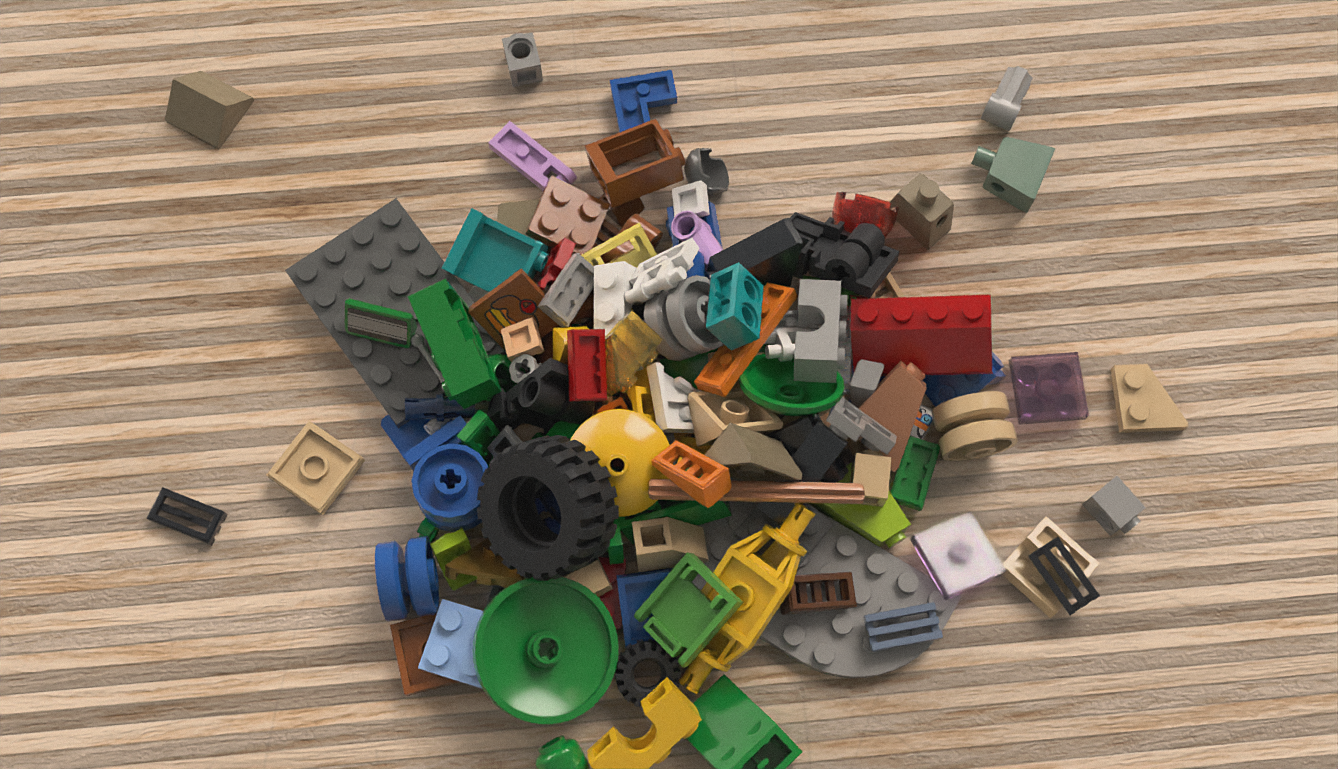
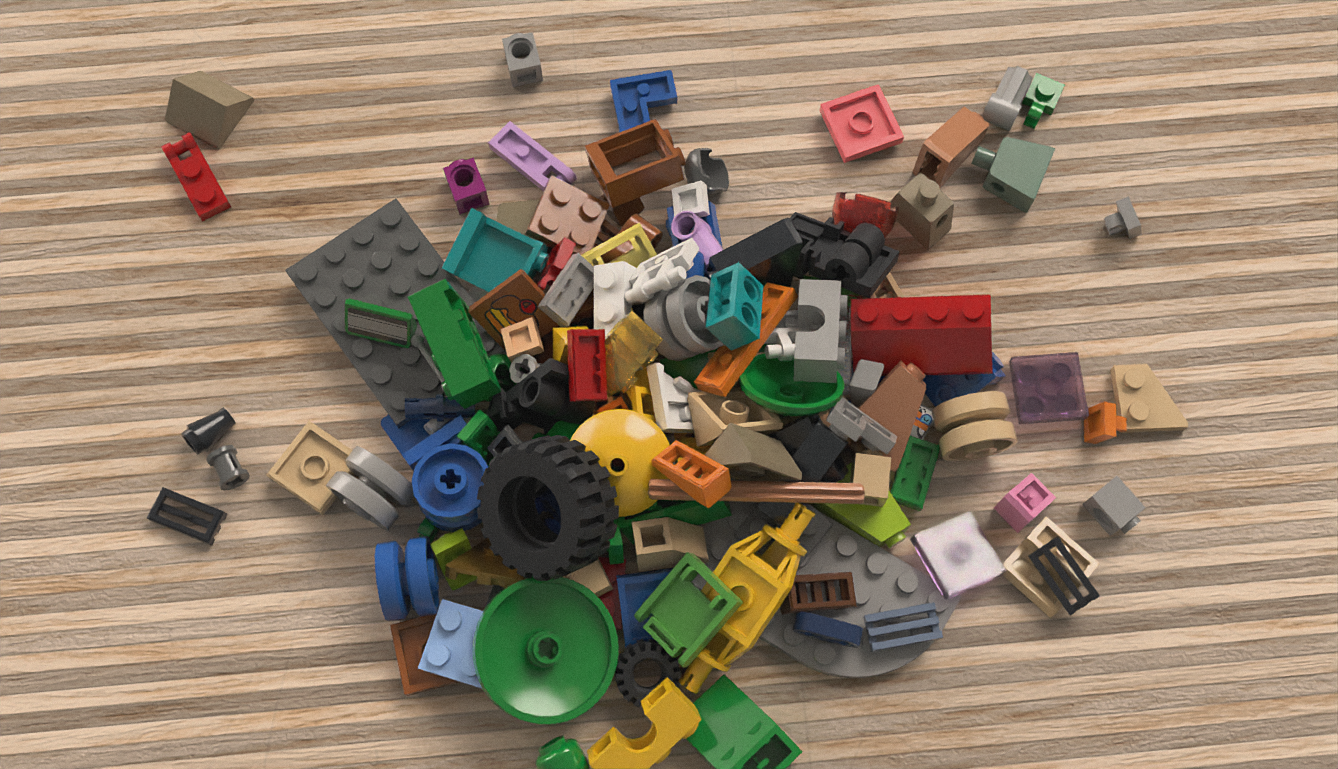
none -> red plate [161,132,231,222]
none -> black cone [181,407,236,455]
none -> dark grey bush [206,445,250,491]
none -> light grey wheel [326,446,414,531]
none -> magenta brick [443,157,490,215]
none -> dark blue beam [793,612,863,648]
none -> coral plate [819,84,904,163]
none -> nougat slope [912,106,989,188]
none -> bright pink slope [994,473,1056,533]
none -> plate [1022,73,1065,129]
none -> orange tile [1084,401,1127,444]
none -> light grey tile [1104,196,1142,240]

